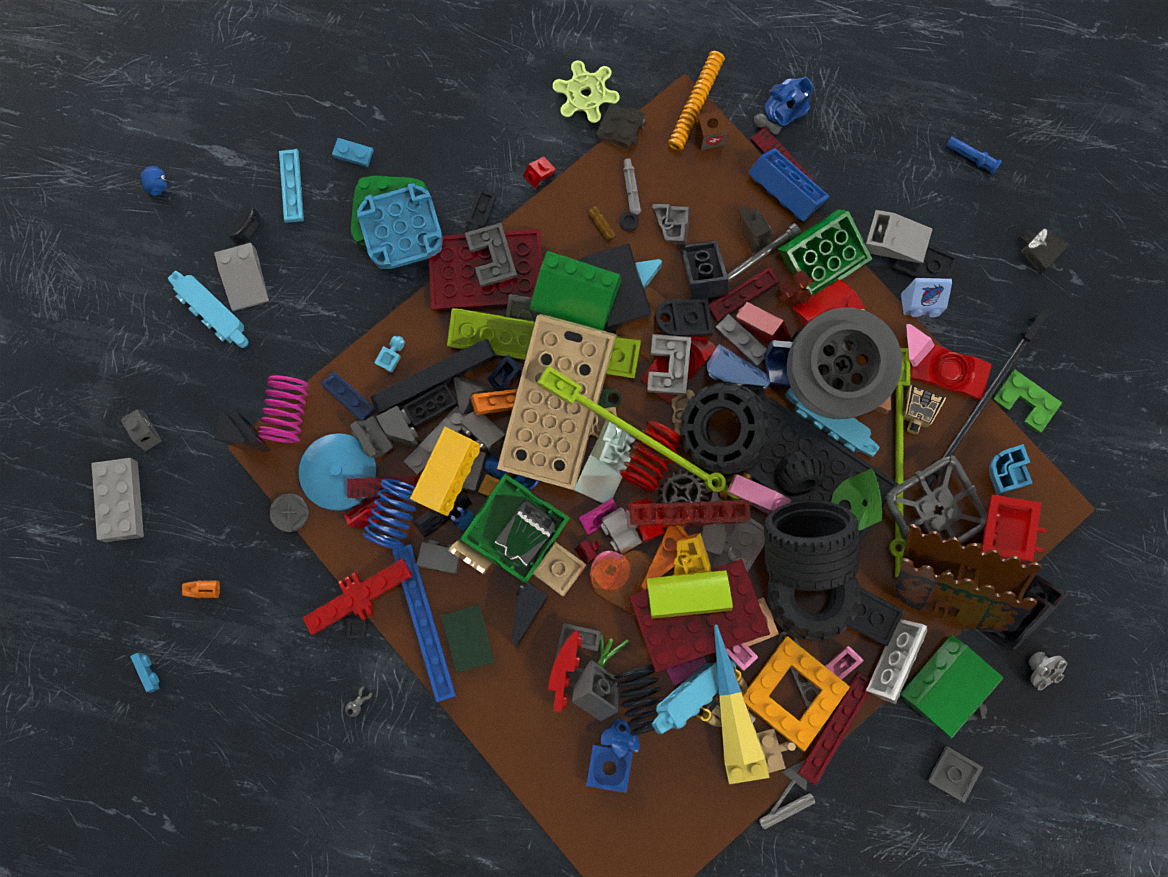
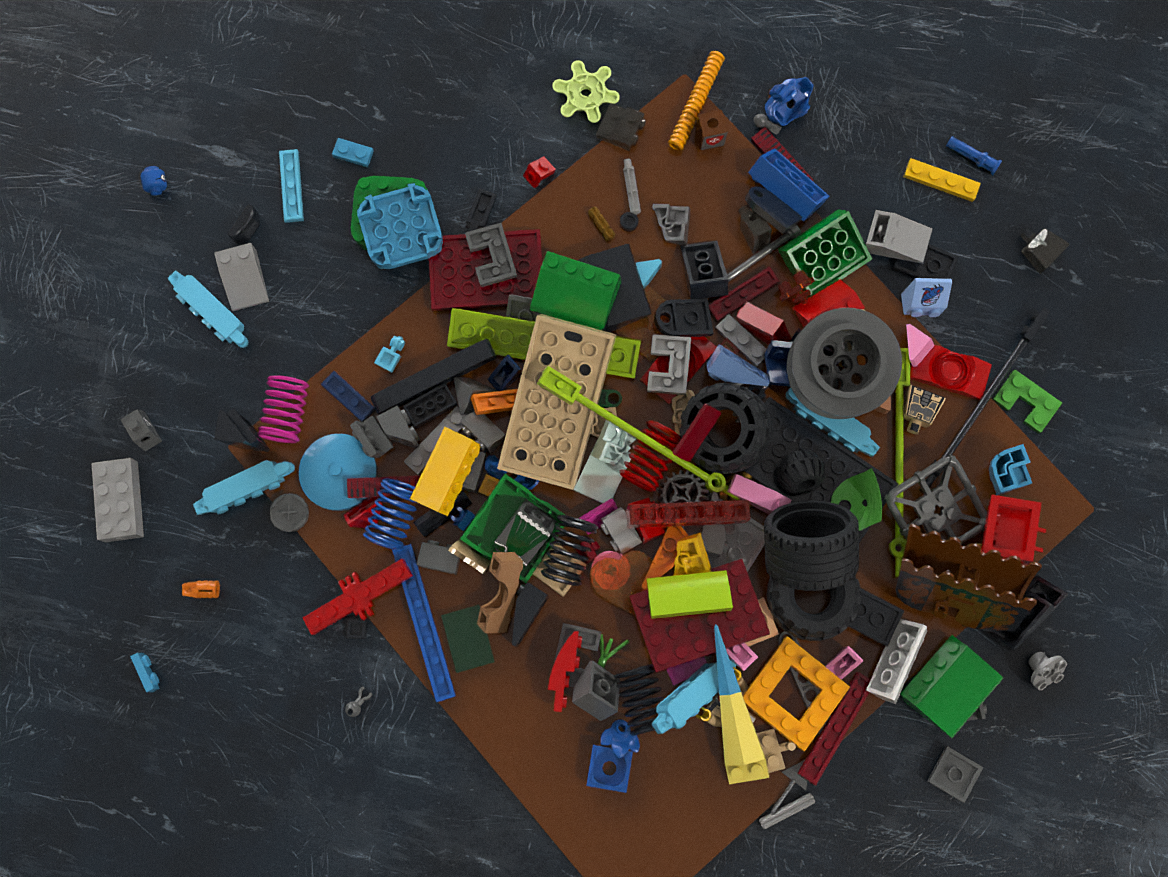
none -> medium azure hinge [193,460,295,515]
none -> medium nougat arch [477,552,523,633]
none -> black piece [541,515,599,586]
none -> dark red slope [673,403,721,462]
none -> black tile [745,187,802,234]
none -> yellow plate [903,158,981,202]

